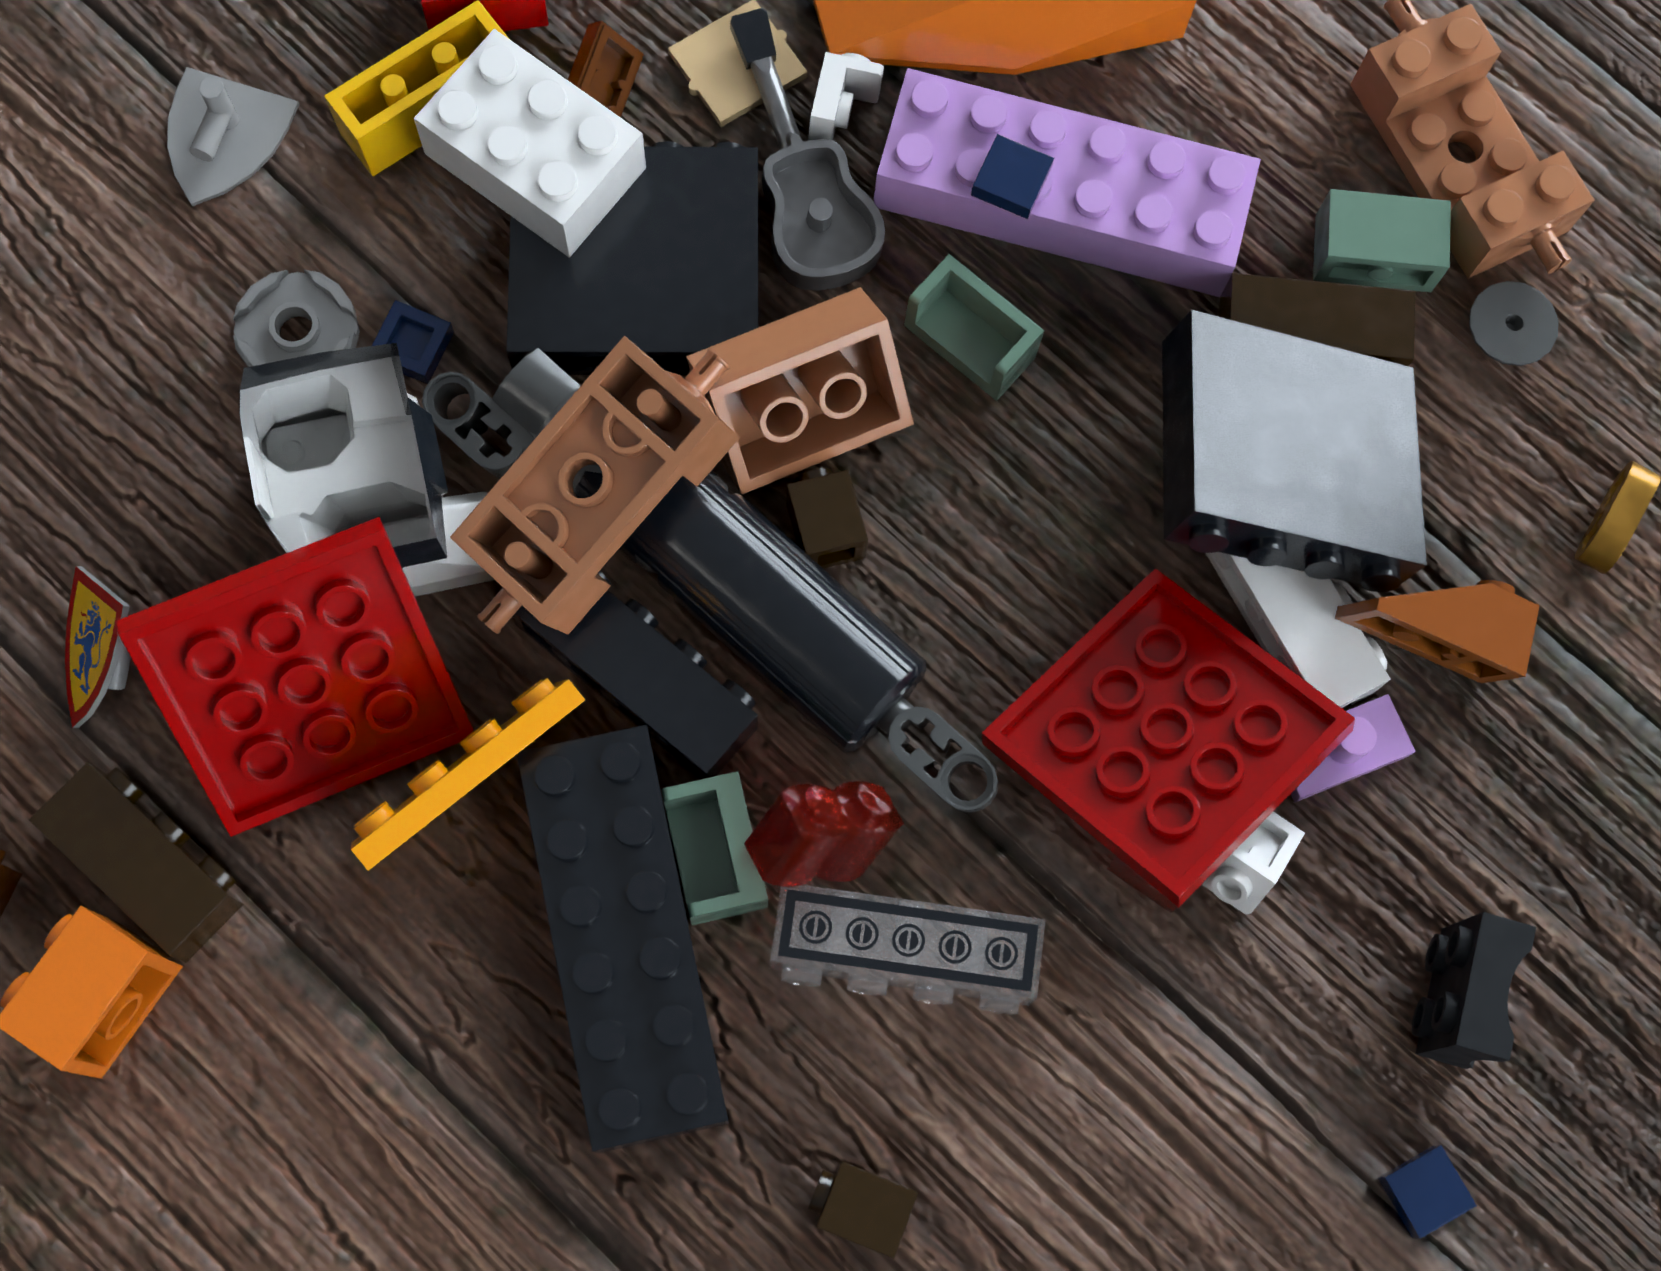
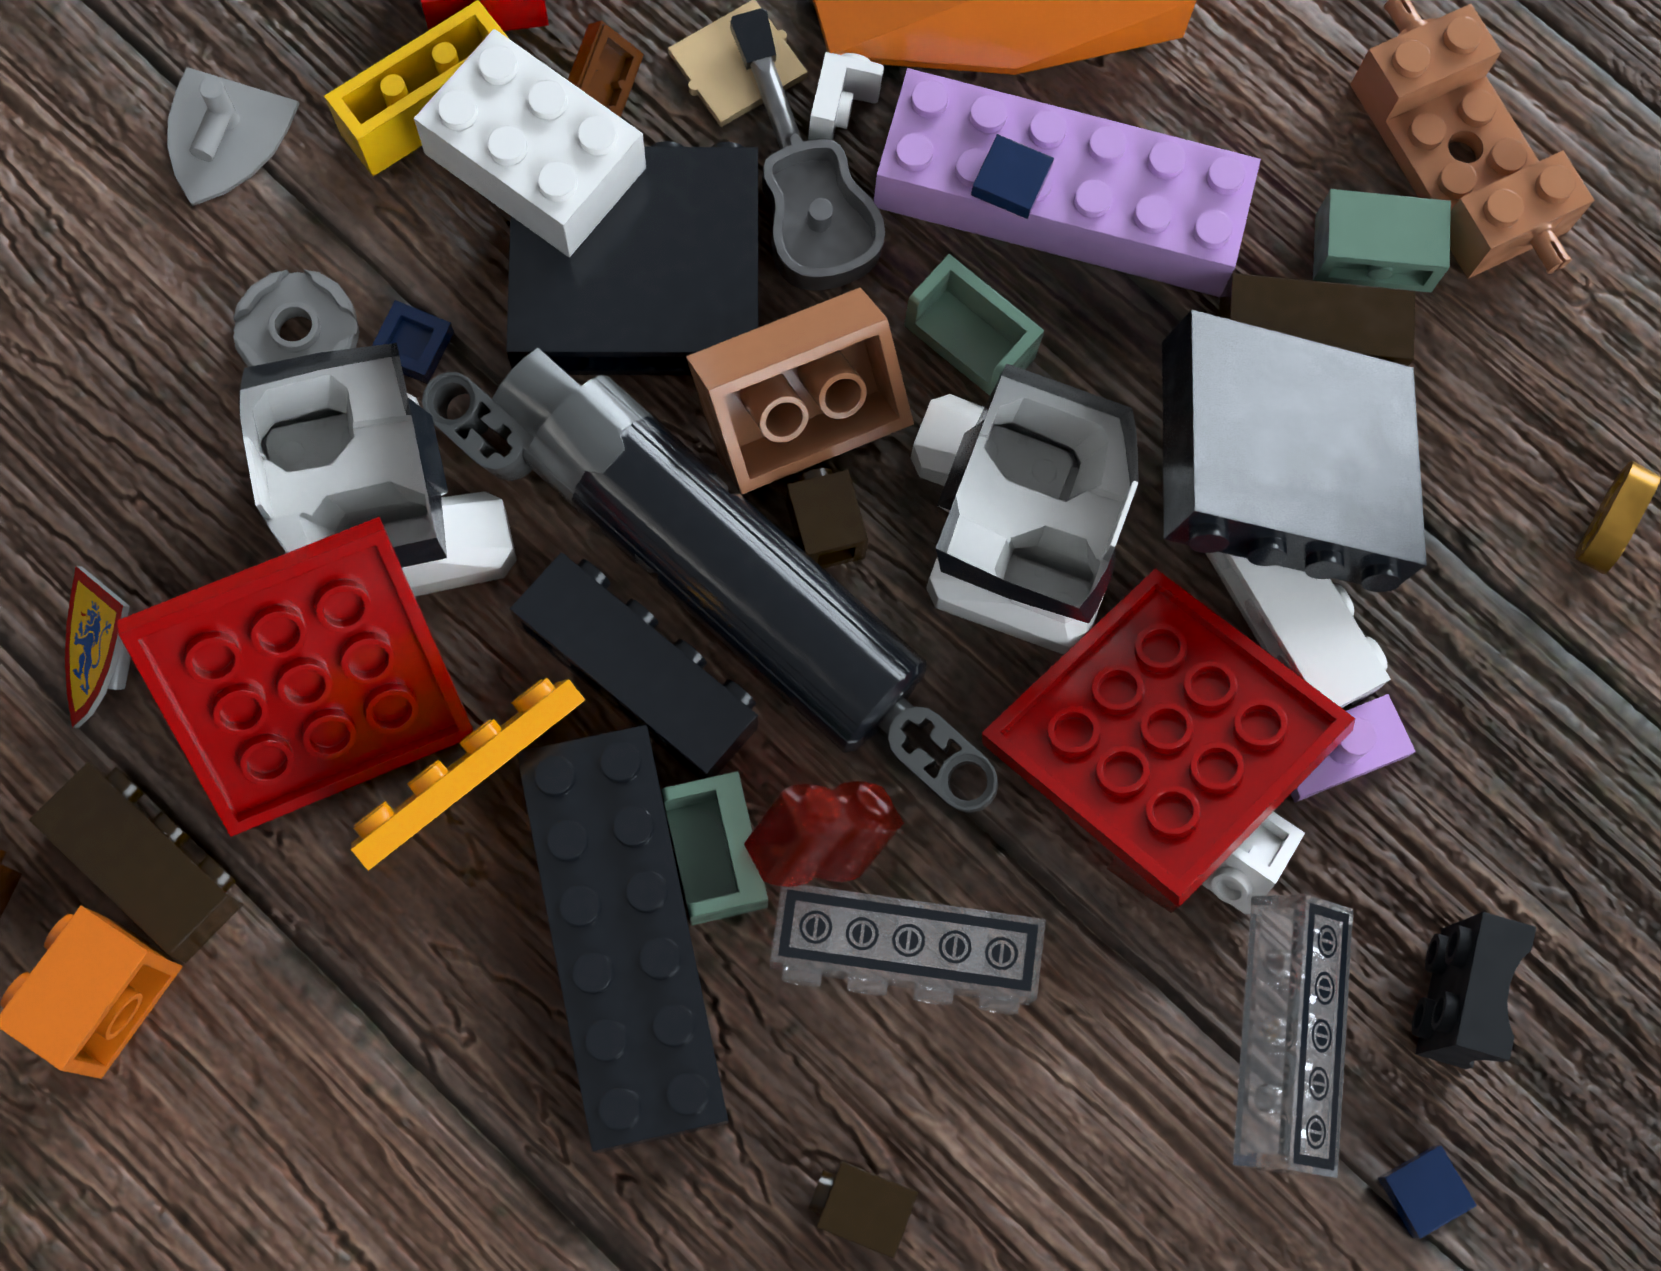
nougat brick [450,336,740,635] -> none
dark orange slope [1335,580,1540,683] -> none
dark grey piece [1469,281,1559,366] -> none
none -> white piece [911,363,1139,655]
none -> clear brick [1233,894,1353,1178]

